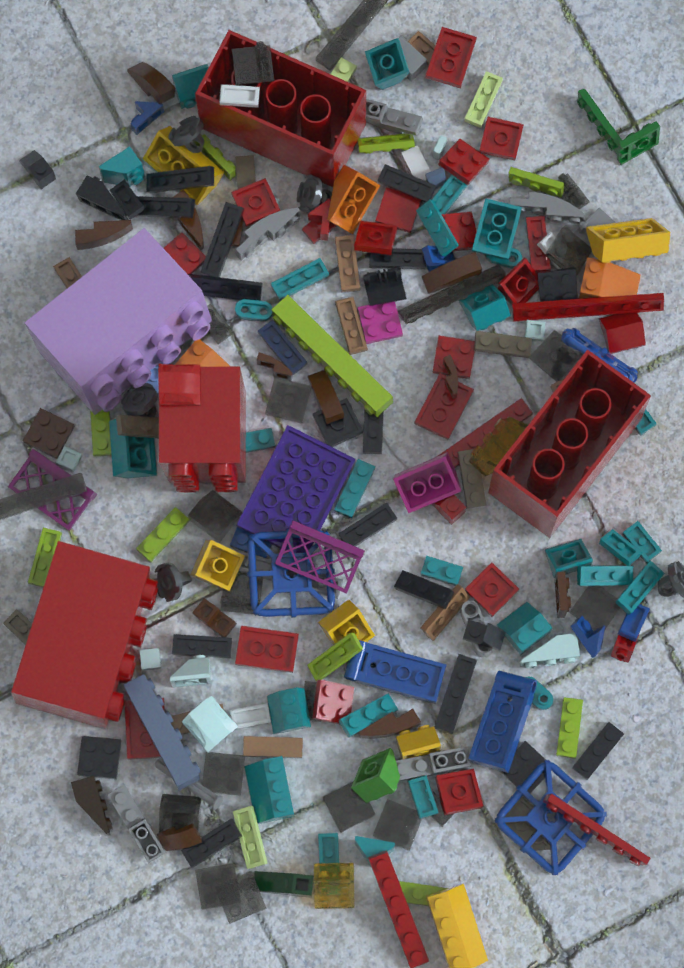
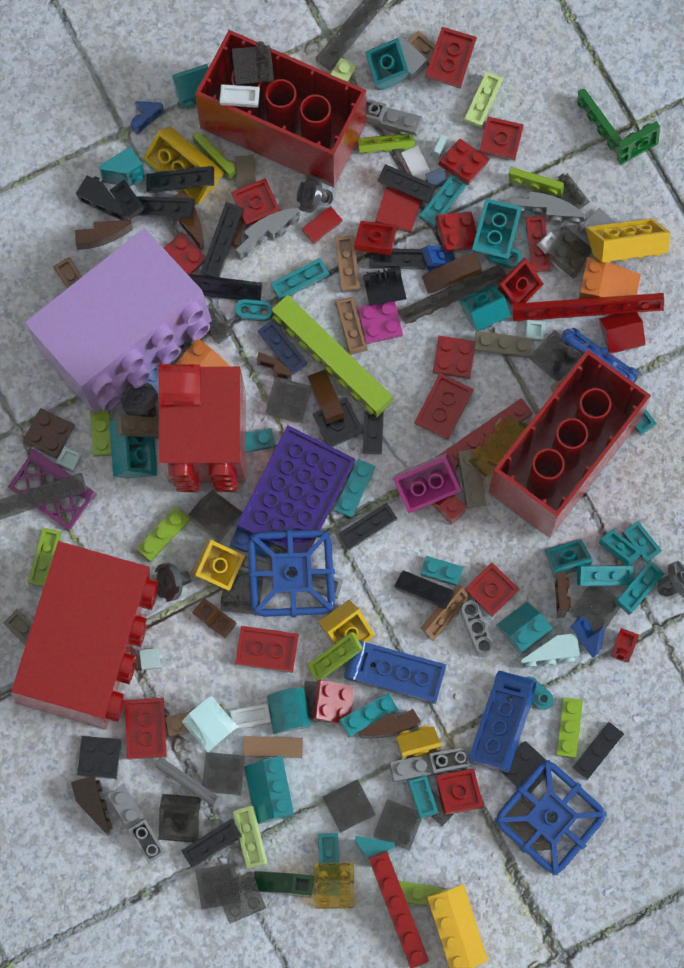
black slope [19,150,56,189] -> none
sand blue brick [123,674,201,791] -> none
reddish brown slope [127,62,176,105] -> none
reddish brown slope [157,823,202,851] -> none
dark grey tile [169,116,204,153] -> none
light aqua slope [170,655,212,688] -> none
black plate [172,634,232,658] -> none
magenta fence [275,521,365,594] -> none
red slope [308,199,331,241] -> none
orange slope [327,164,380,234] -> none
bright green slope [351,748,400,803] -> none
teal plate [416,200,459,256] -> none
black plate [434,654,477,734] -> none
reddish brown slope [443,355,458,399] -> none
black slope [463,620,506,651] -> none
black plate [537,267,578,302] -> none
red plate [543,793,651,866] -> none
blue tile [618,604,650,642] -> none

